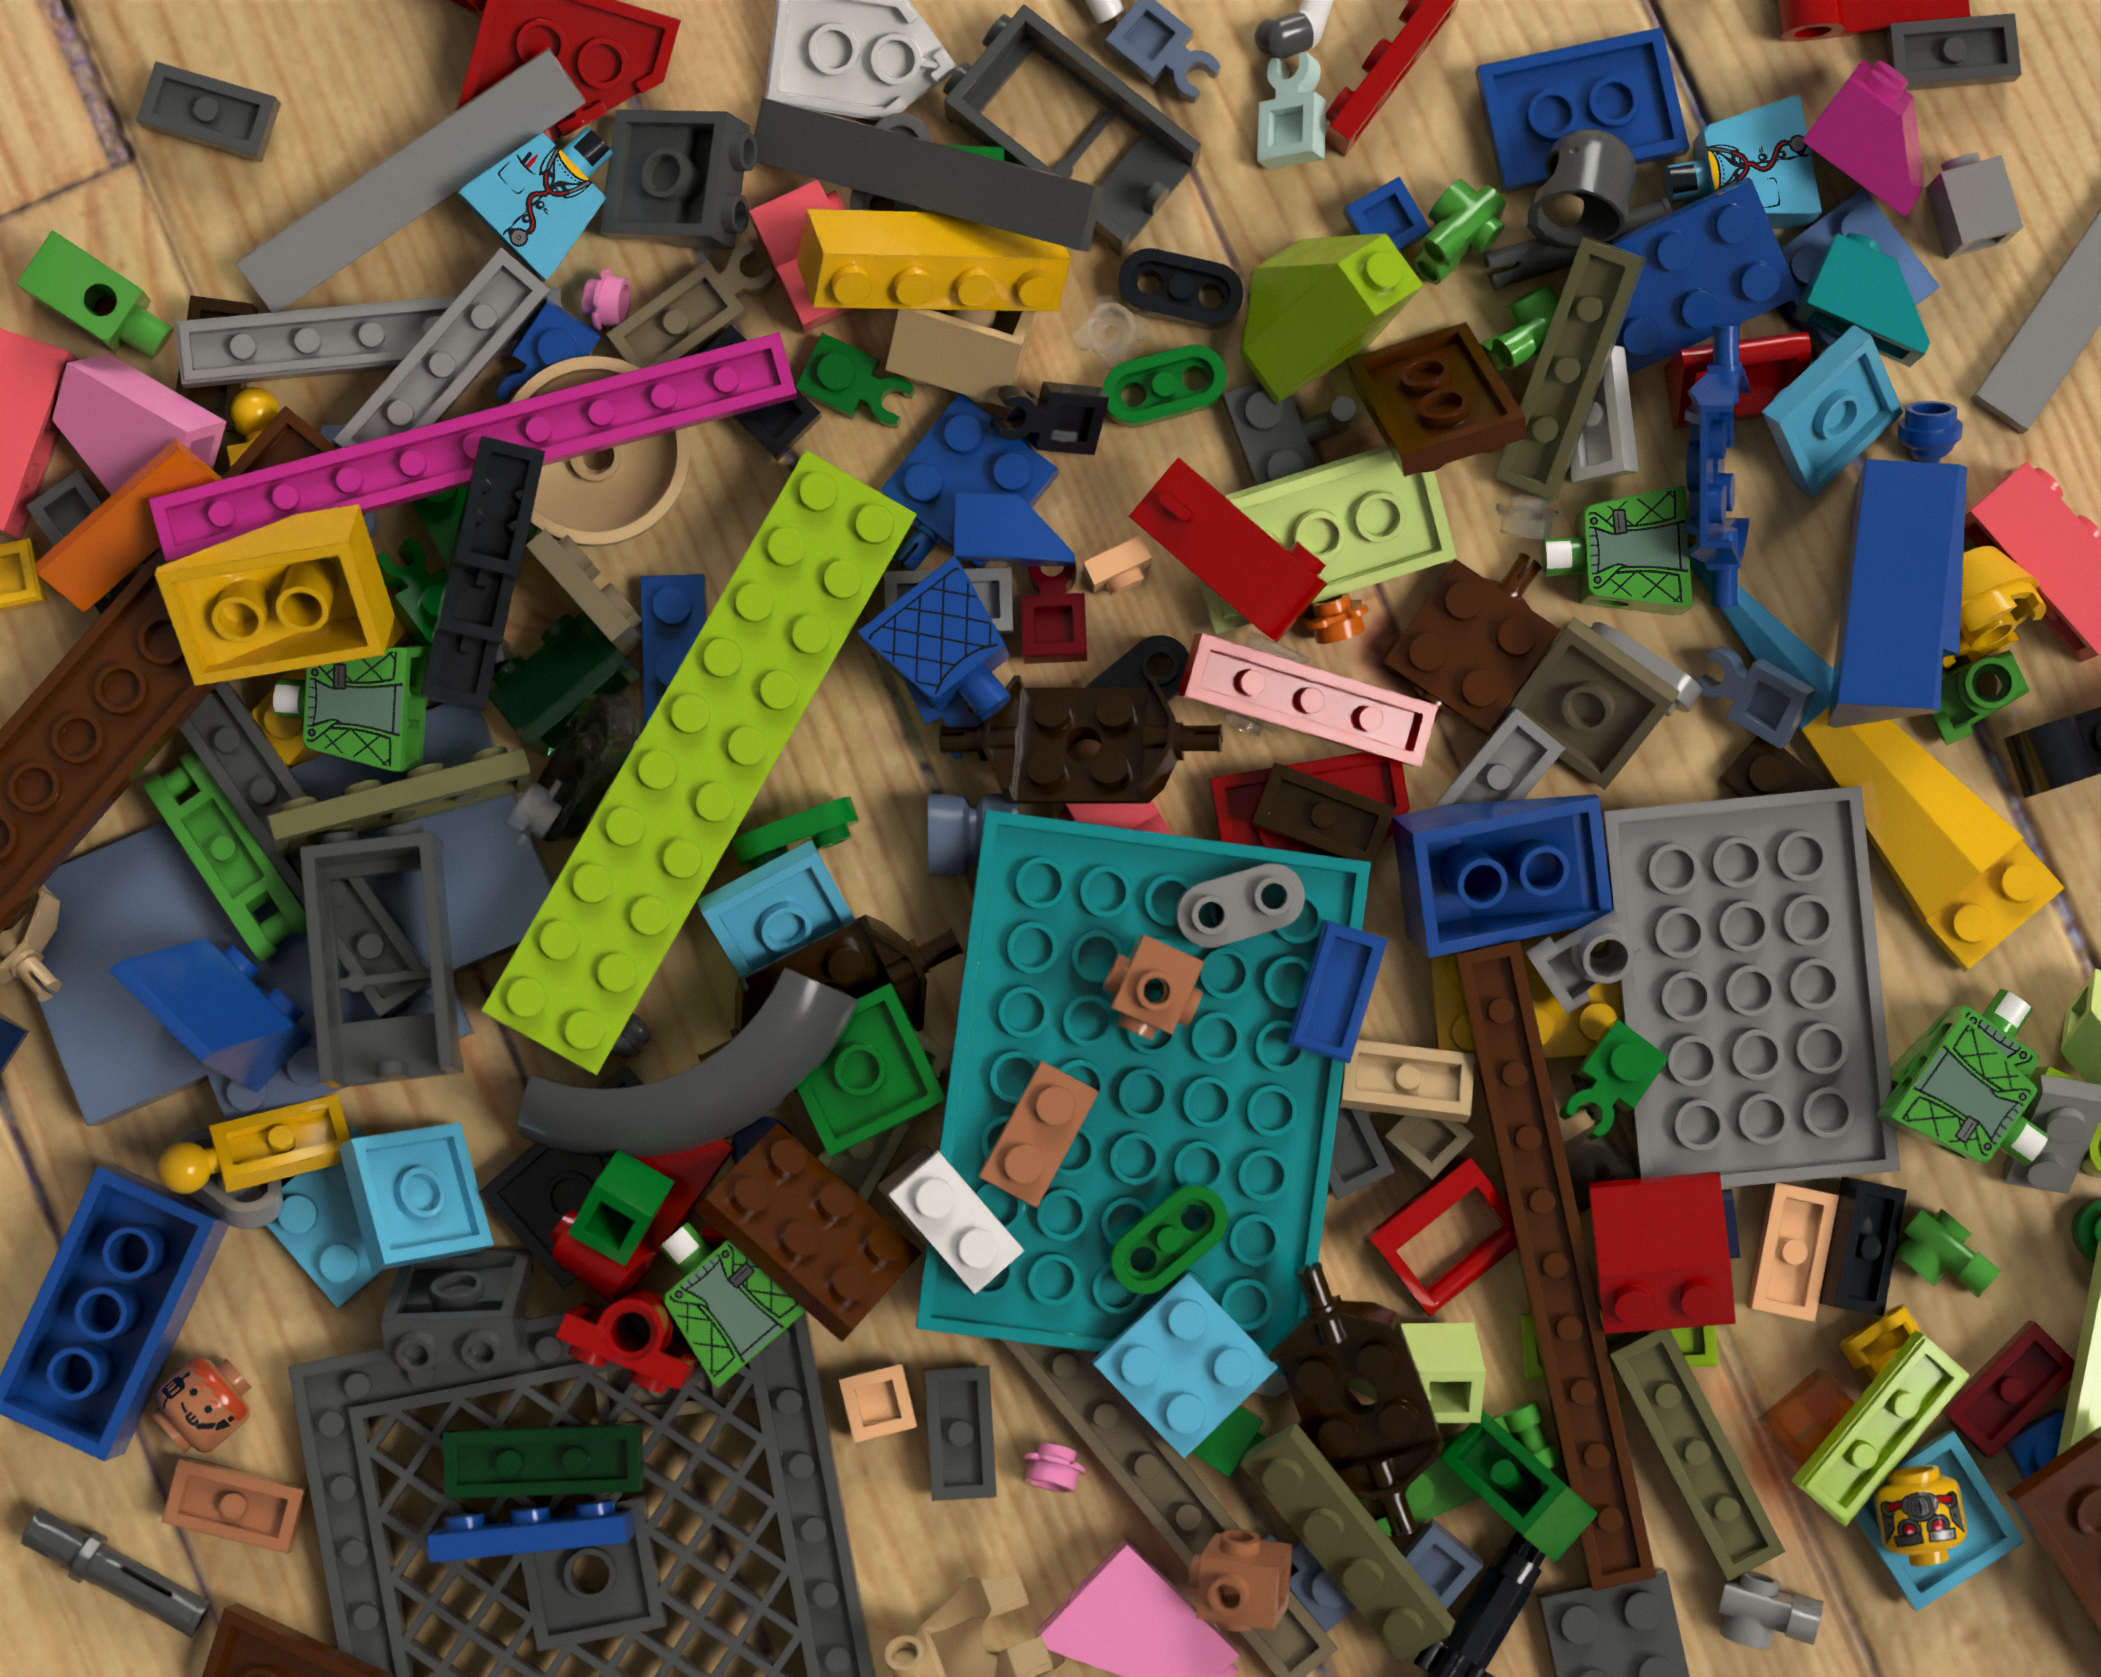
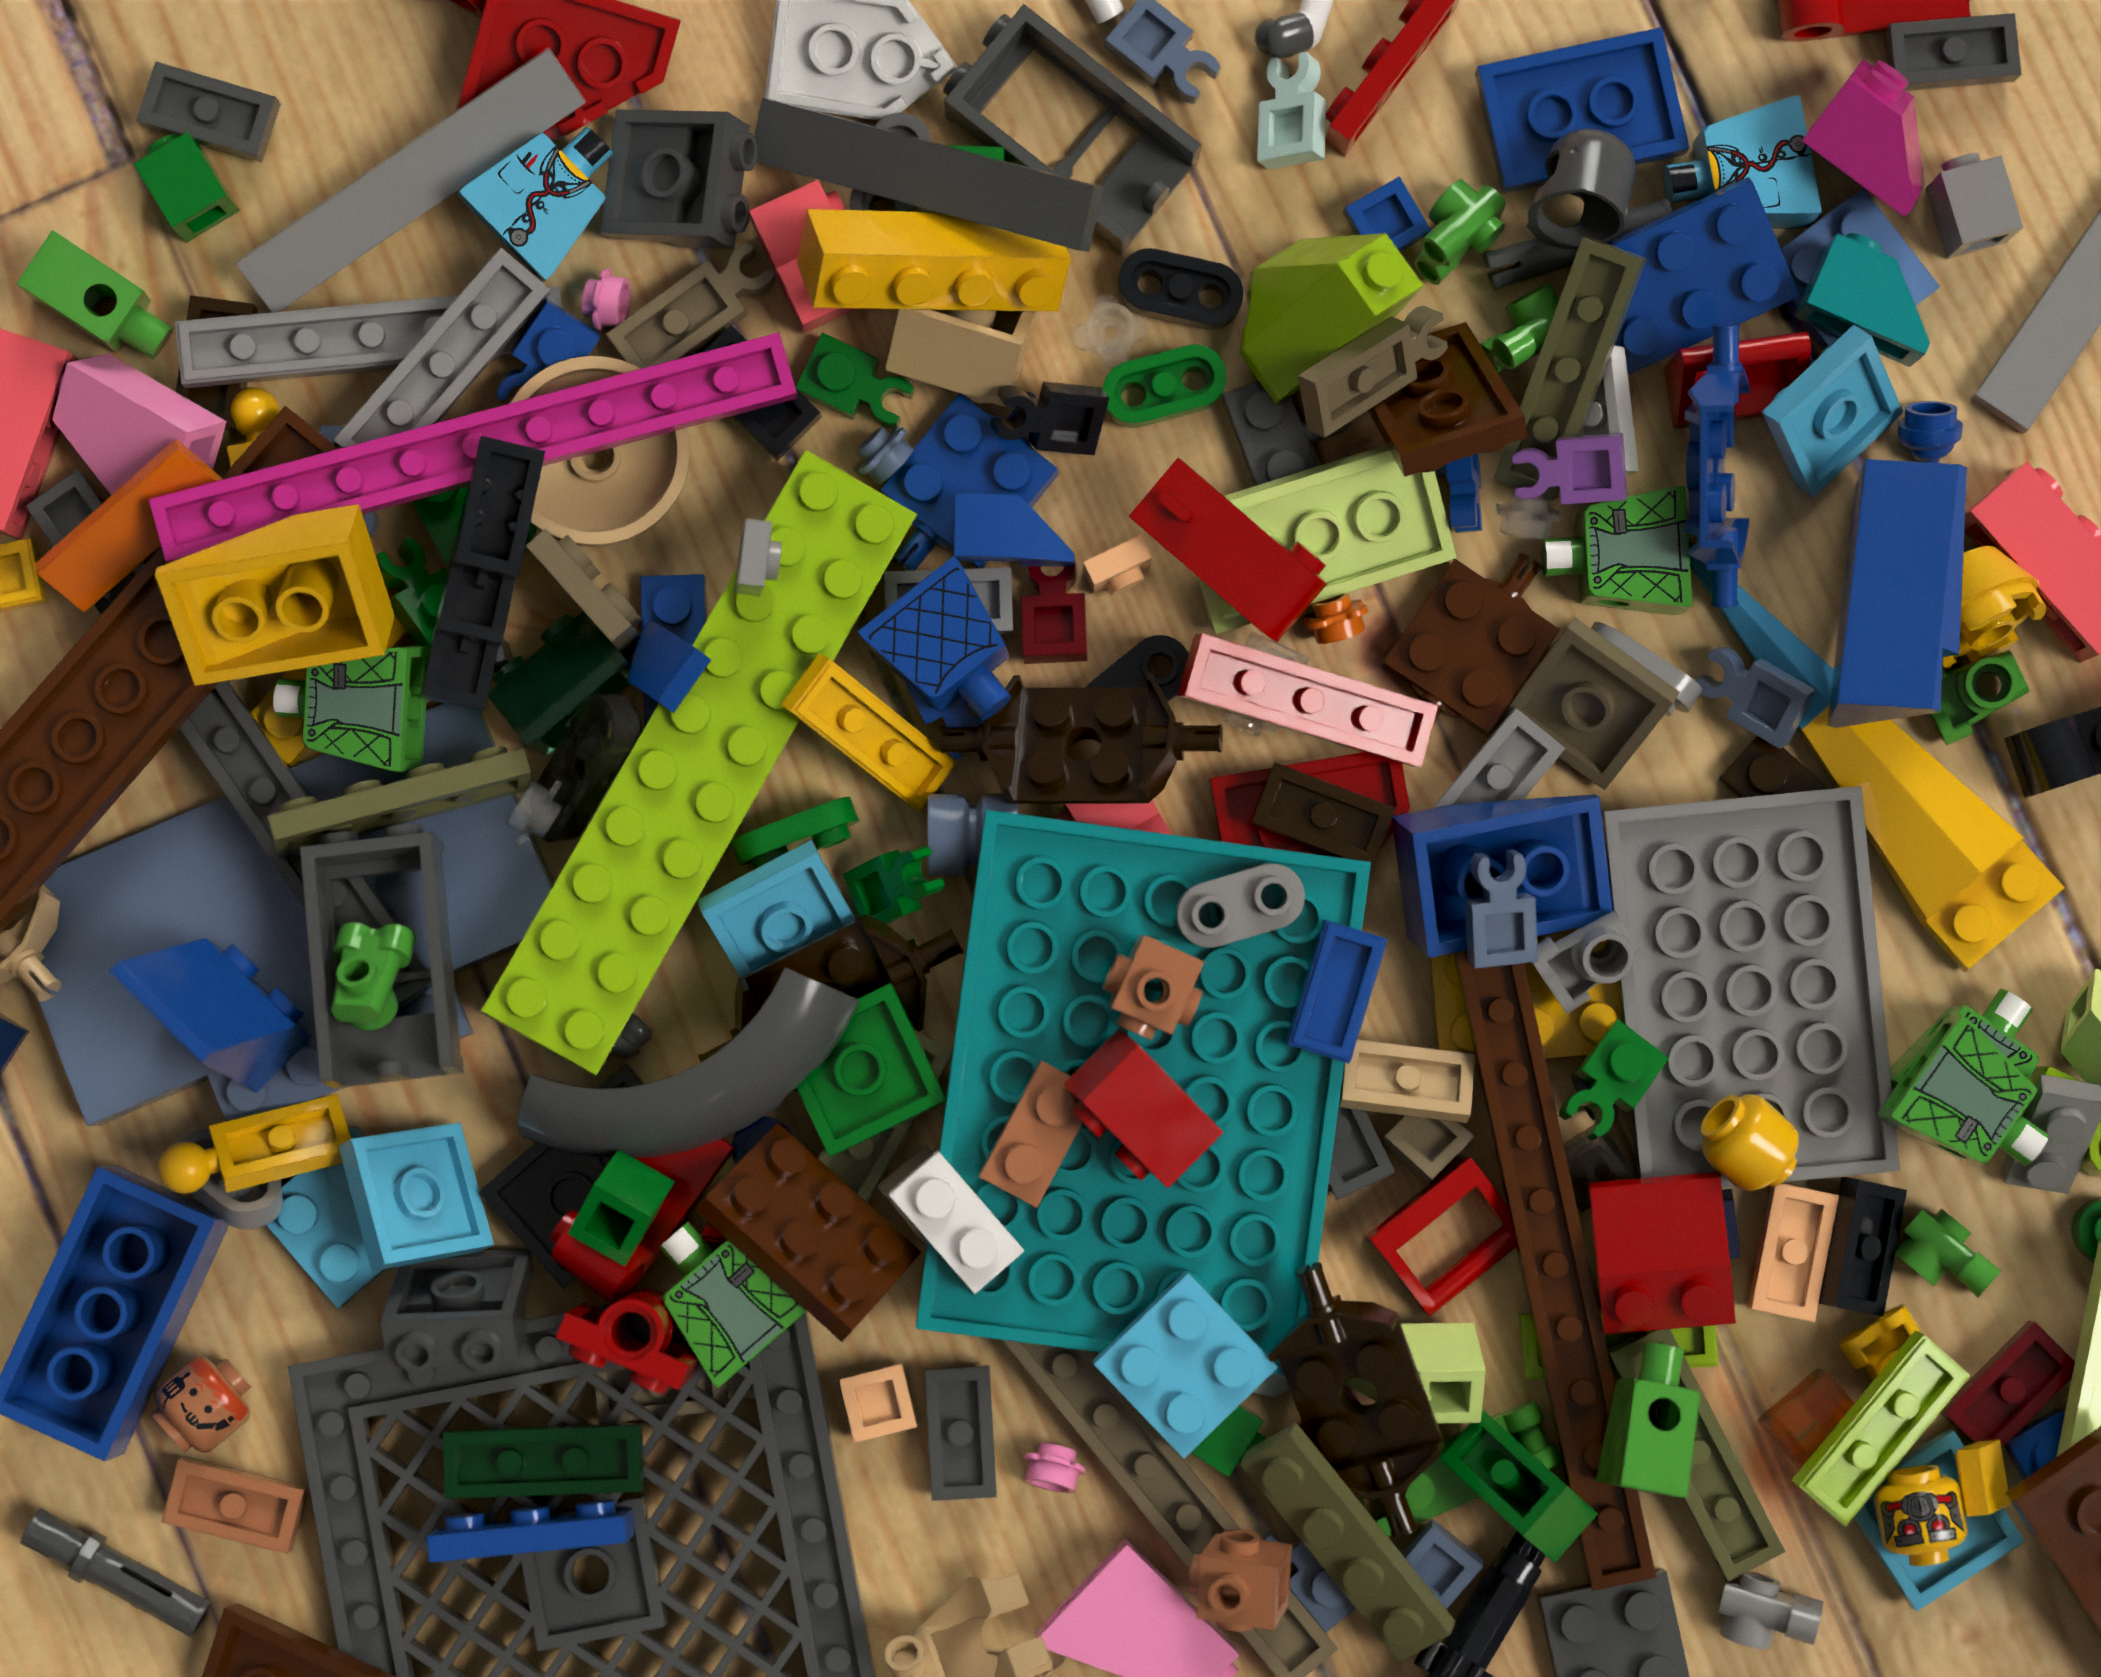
bright green plate [142,748,307,962] -> none
green plate [1110,1184,1228,1294] -> none
none -> green brick [133,131,240,243]
none -> bright green plate [331,922,416,1031]
none -> blue slope [628,620,711,713]
none -> light grey plate [734,518,782,597]
none -> yellow tile [781,653,957,813]
none -> green plate [842,846,945,925]
none -> sand blue plate [854,426,914,485]
none -> red brick [1063,1029,1224,1189]
none -> dark tan plate [1298,306,1448,438]
none -> blue plate [1437,453,1482,533]
none -> sand blue plate [1465,849,1538,969]
none -> medium lavender plate [1512,433,1628,505]
none -> bright green torso [1596,1342,1700,1498]
none -> yellow head [1700,1094,1799,1191]
none -> yellow tile [1955,1440,2011,1516]

